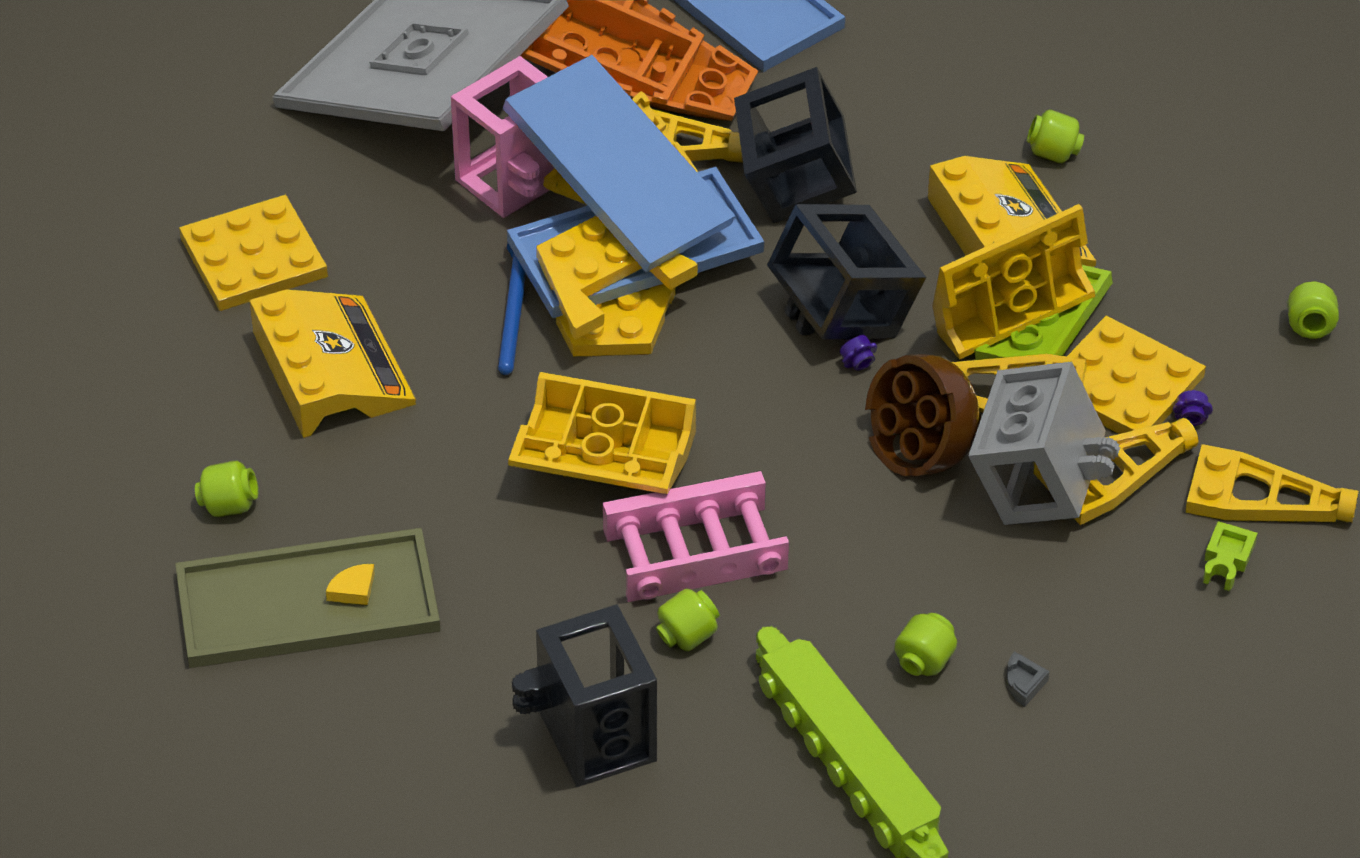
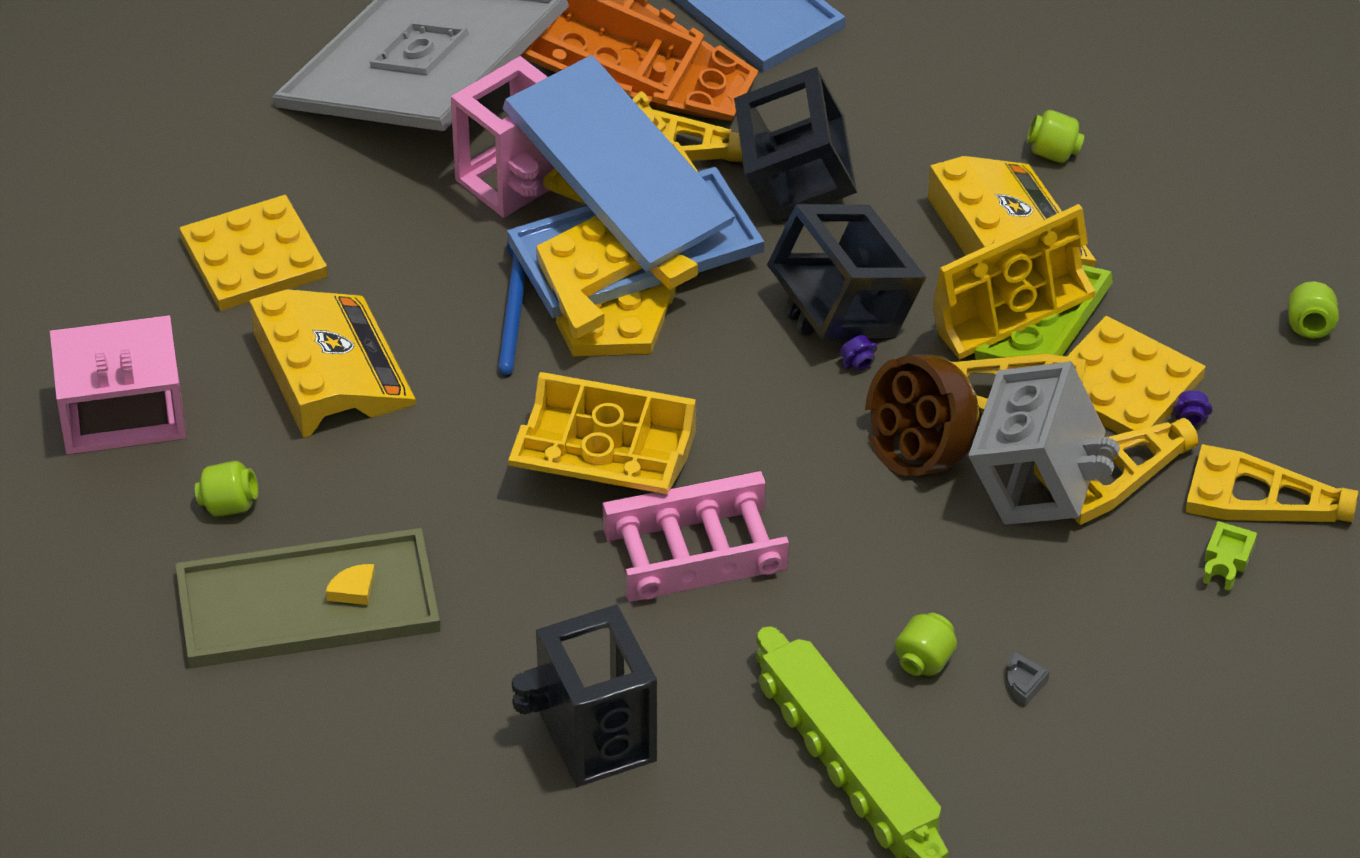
lime head [656,588,720,651] -> none
none -> bright pink piece [50,315,187,455]

